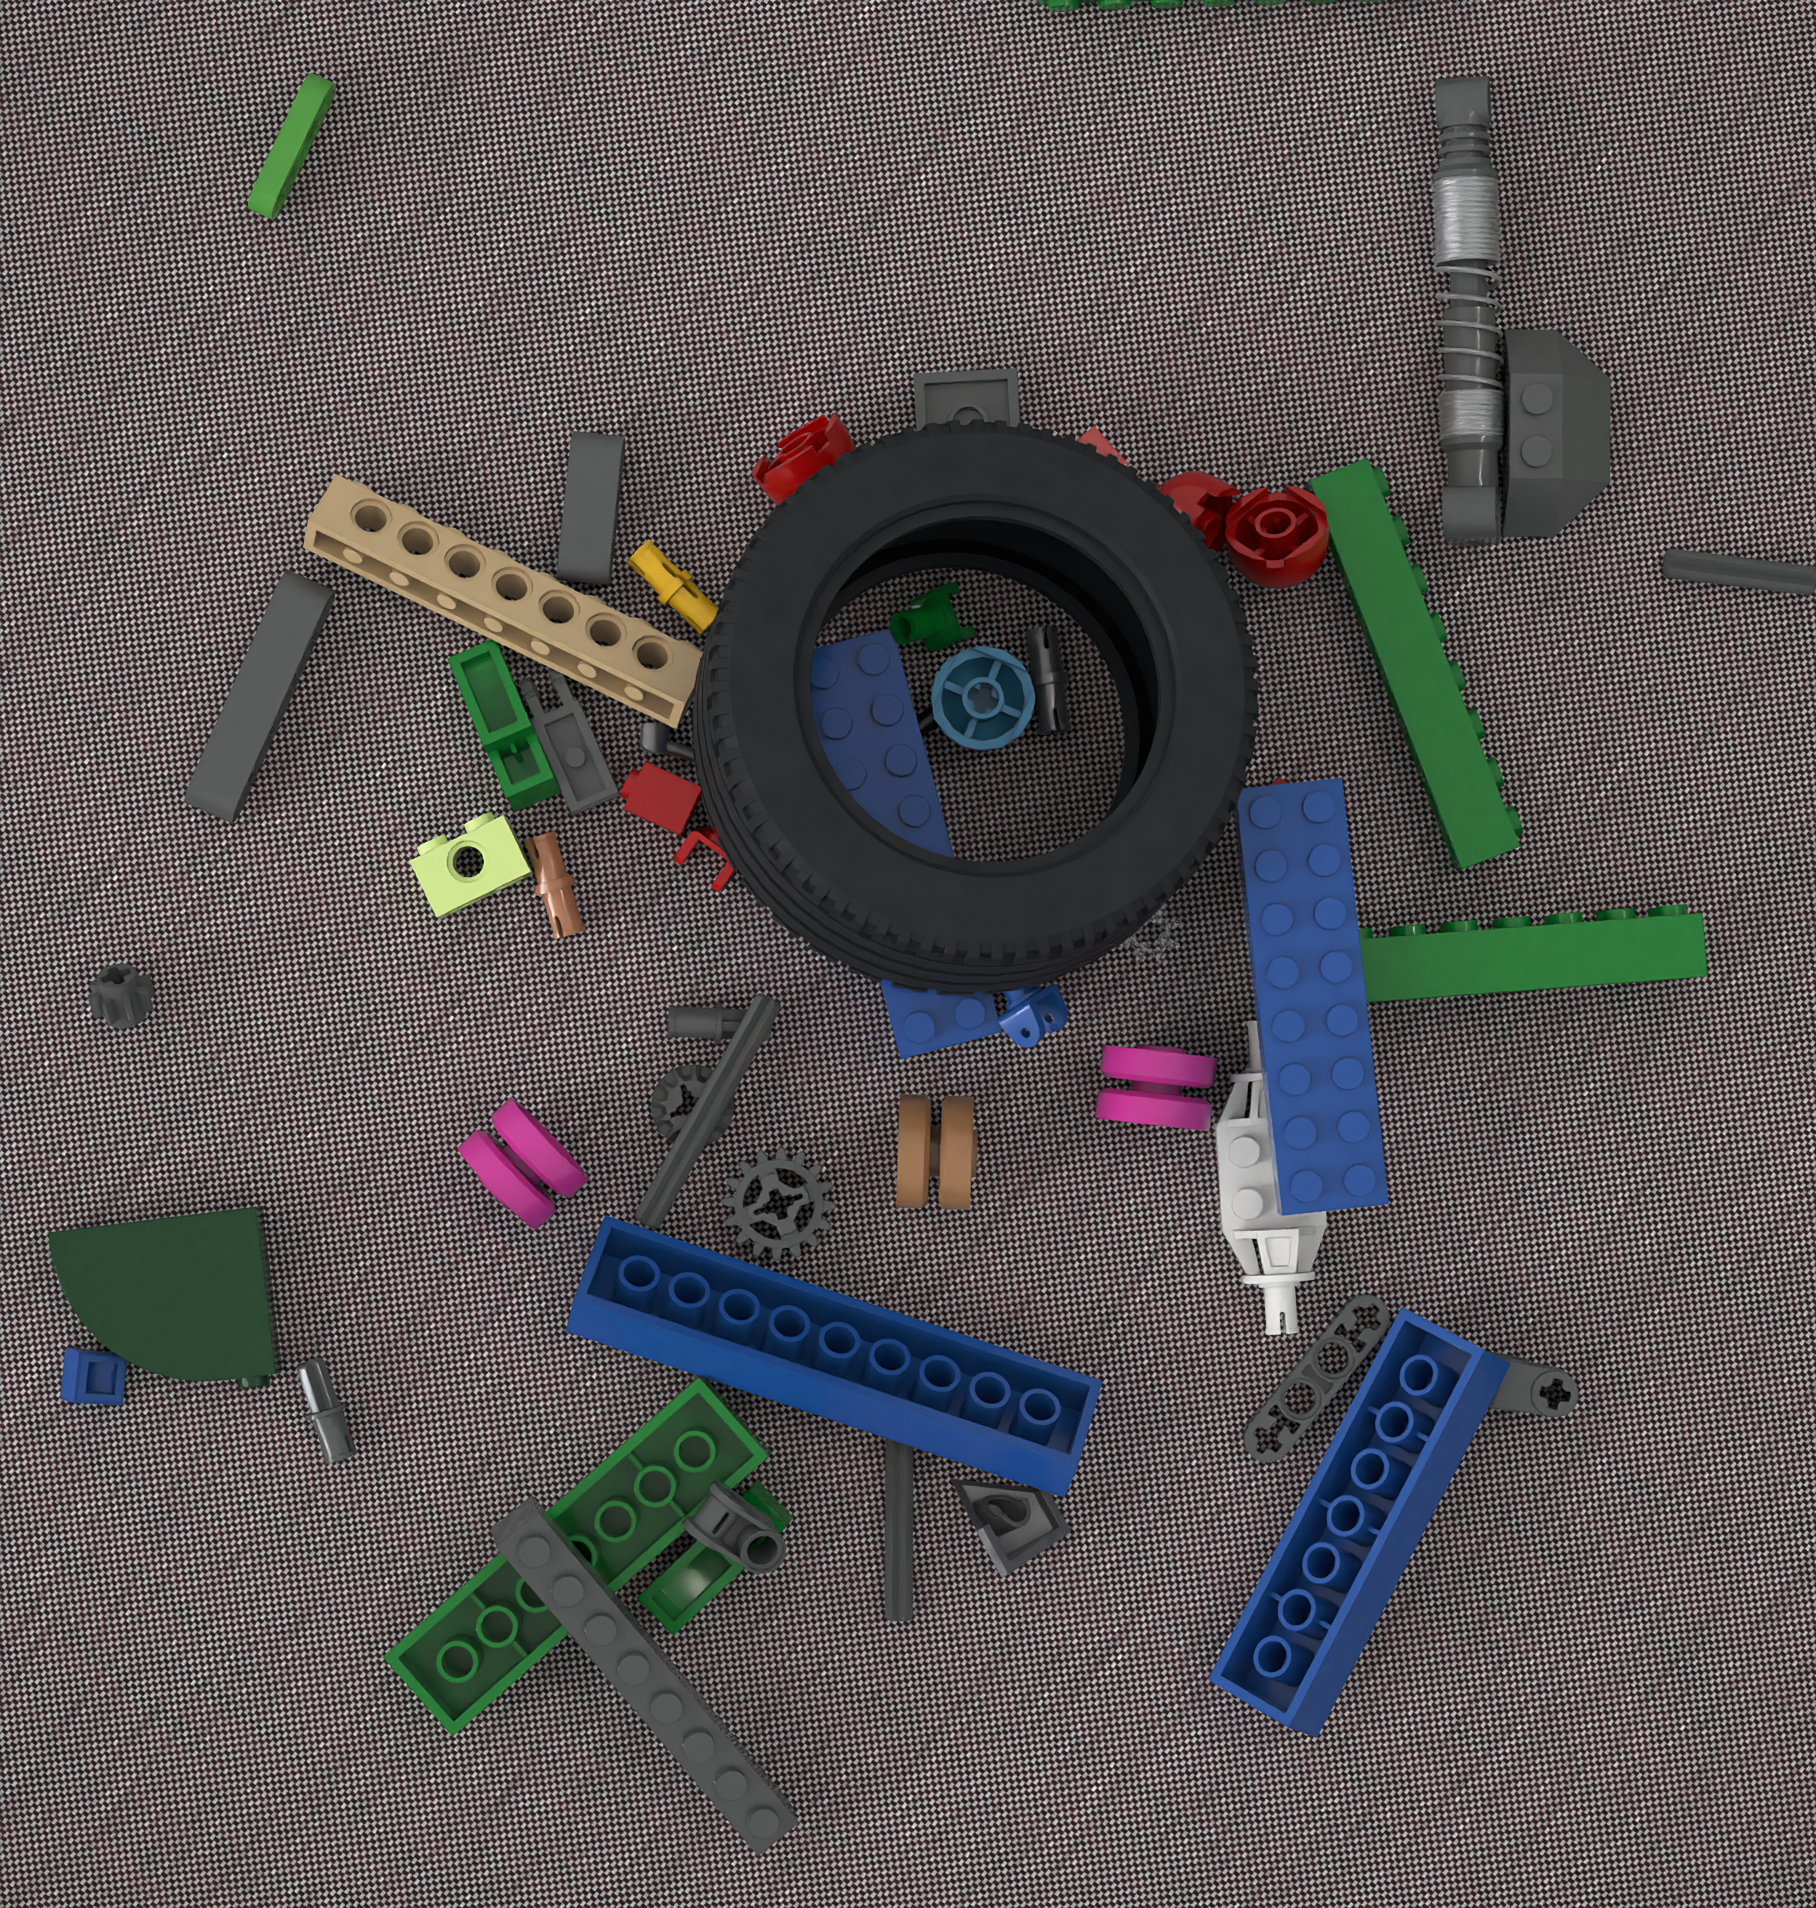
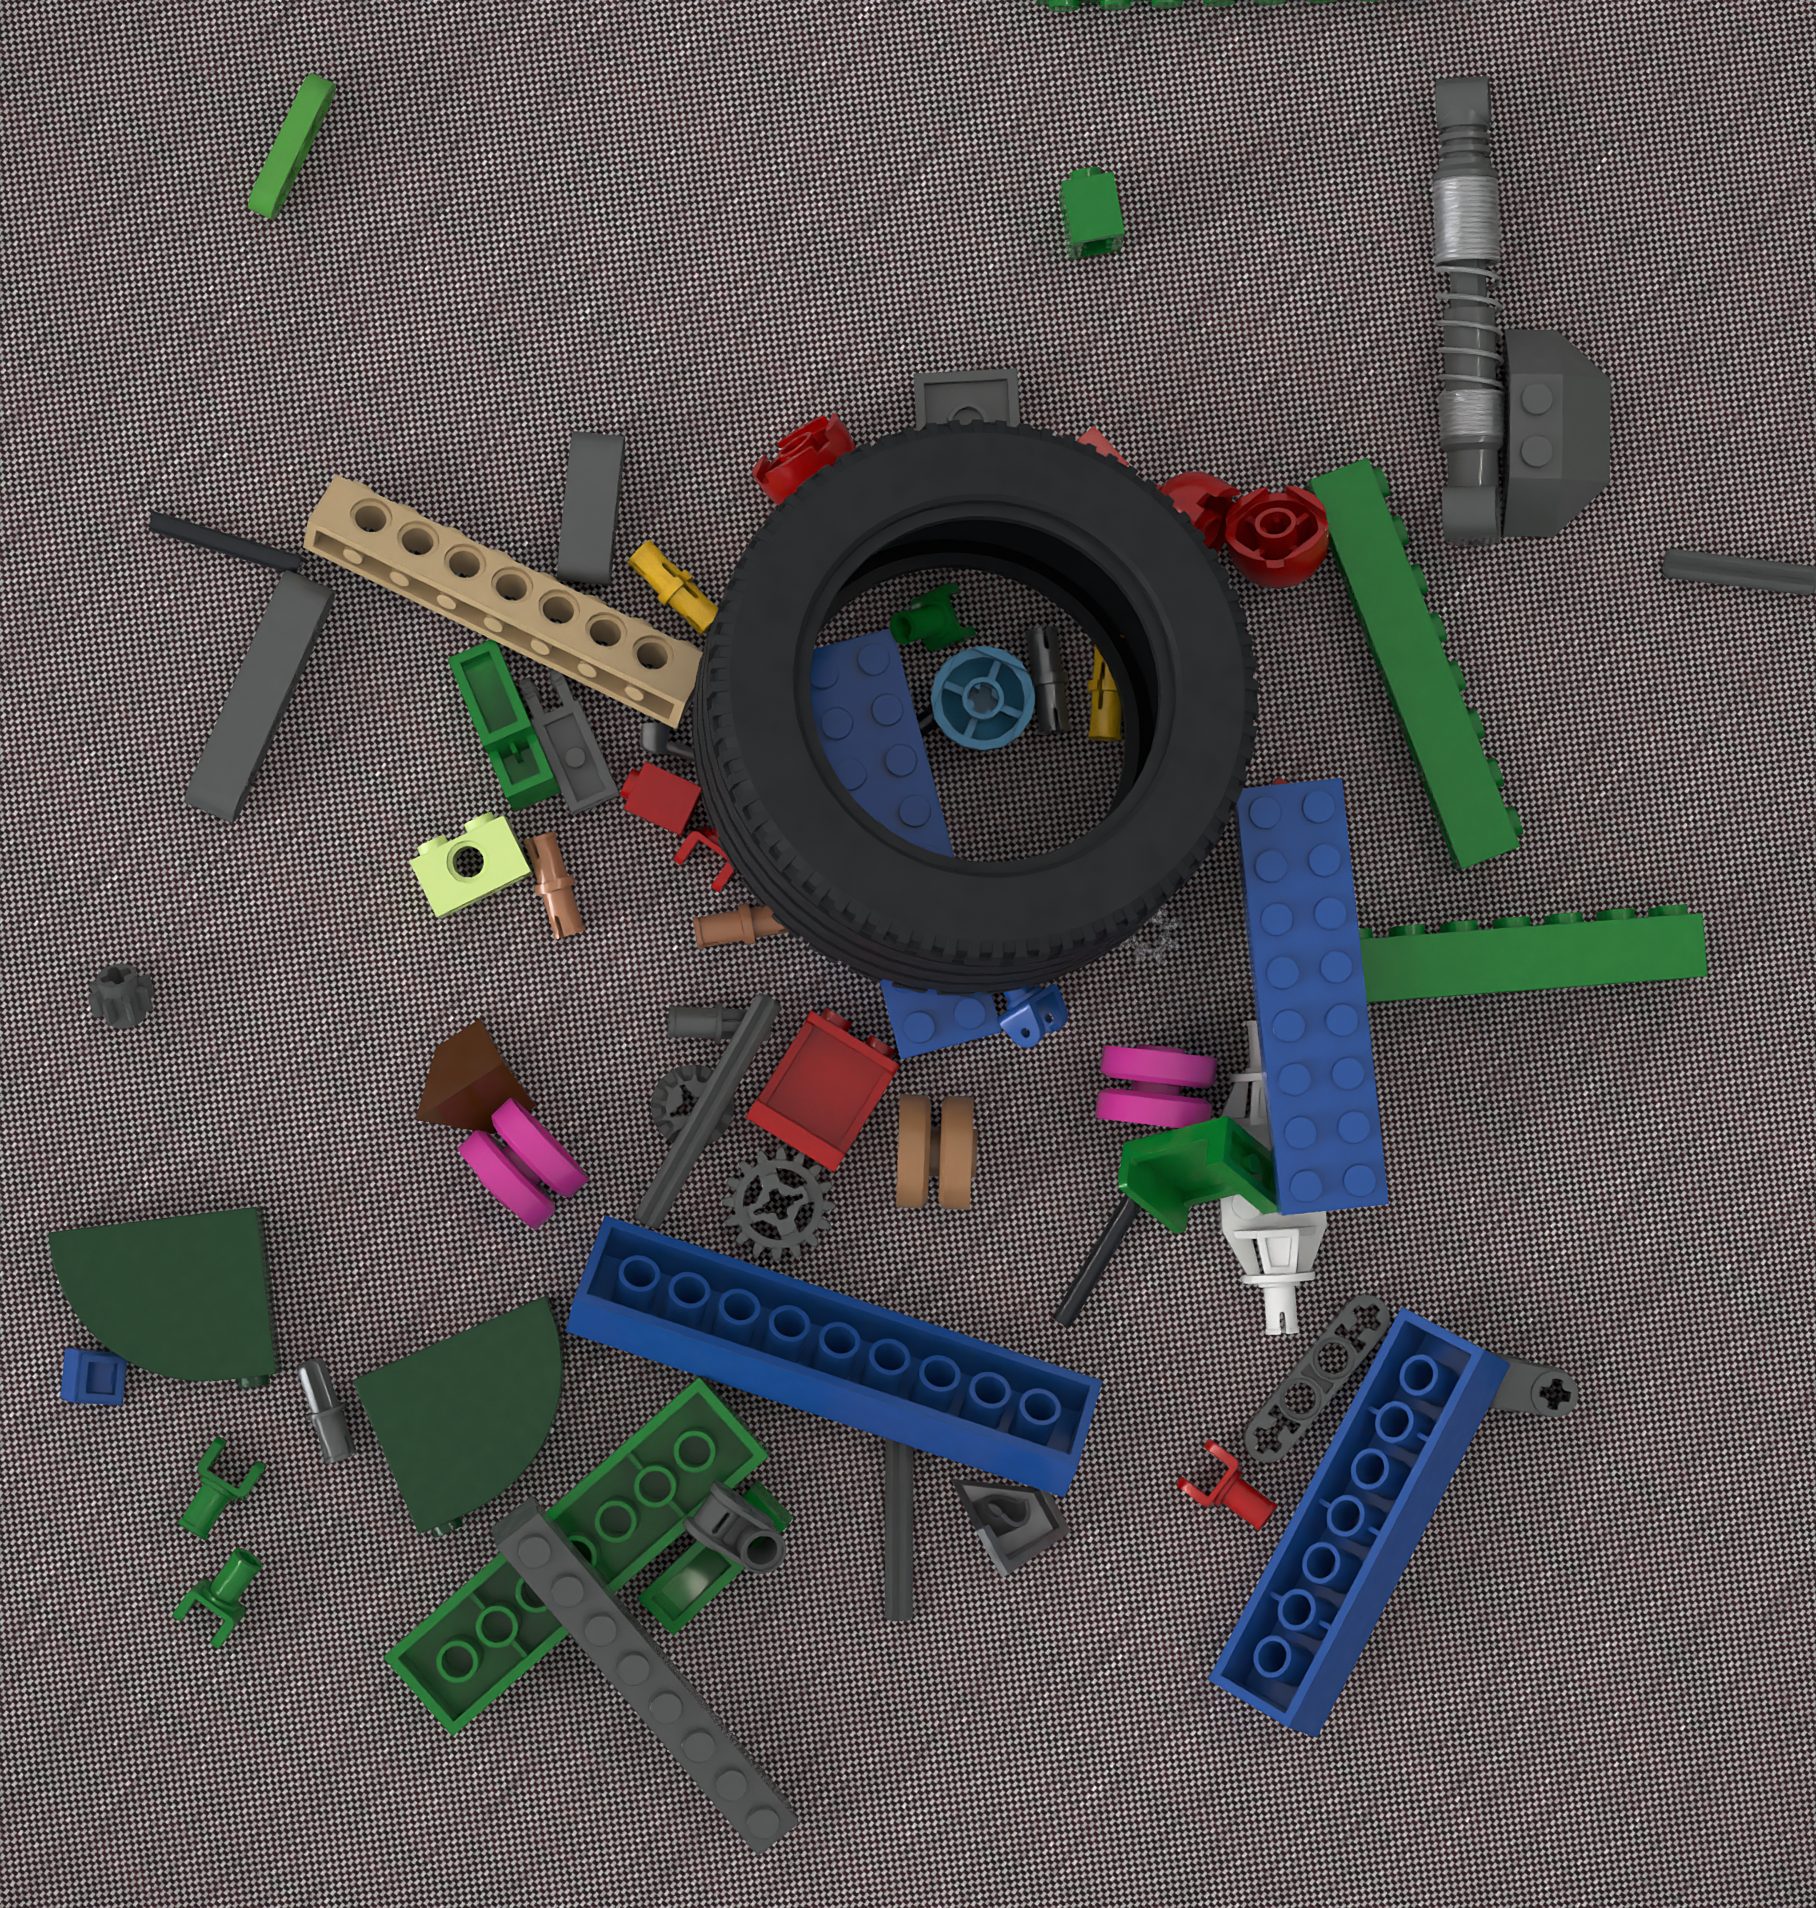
none -> black bar [148,511,304,574]
none -> green piece [172,1547,263,1650]
none -> green piece [177,1436,267,1540]
none -> dark green brick [352,1294,566,1538]
none -> reddish brown slope [415,1019,537,1134]
none -> nougat pin [692,903,789,950]
none -> red panel [745,1008,900,1172]
none -> black bar [1052,1194,1141,1328]
none -> green brick [1059,167,1125,260]
none -> yellow pin [1087,635,1124,742]
none -> green panel [1118,1116,1277,1234]
none -> red piece [1175,1438,1278,1531]

